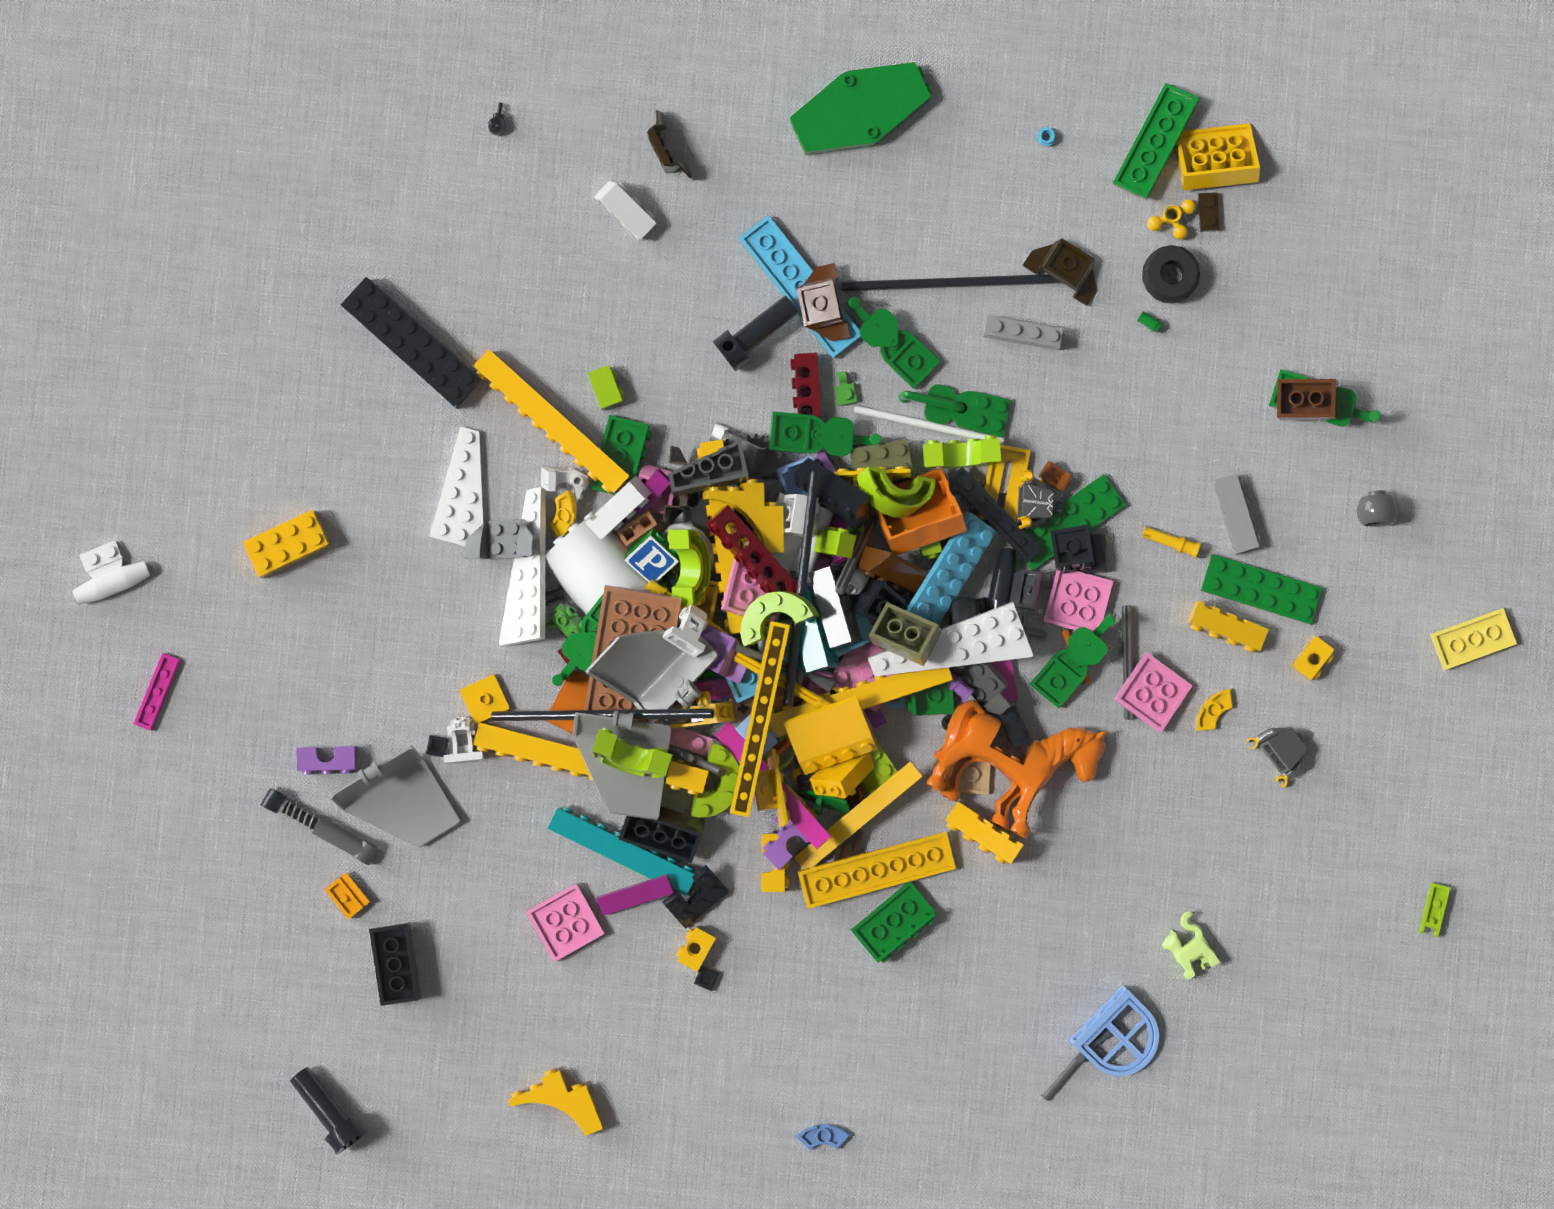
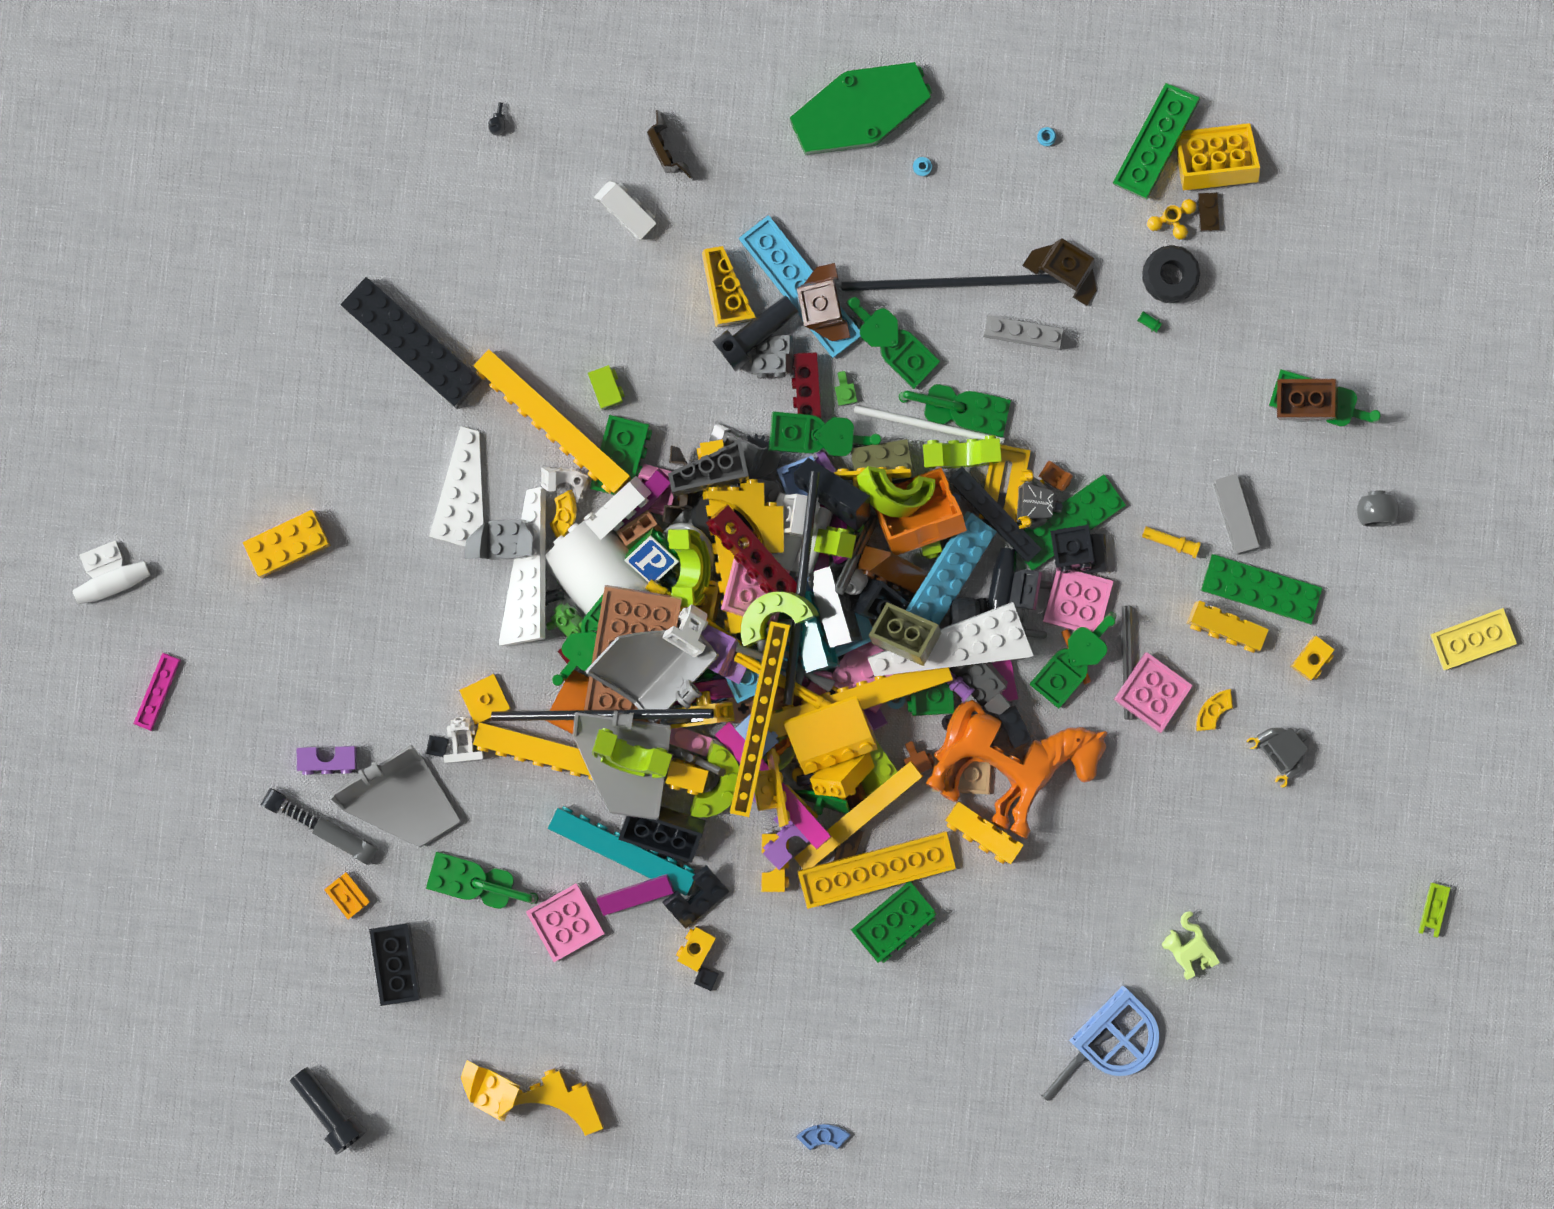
none -> green plate [426,852,539,909]
none -> yellow piece [461,1060,520,1122]
none -> yellow wedge [702,246,756,327]
none -> dark grey plate [752,335,793,379]
none -> dark orange brick [903,741,934,773]
none -> medium azure plate [913,157,932,176]

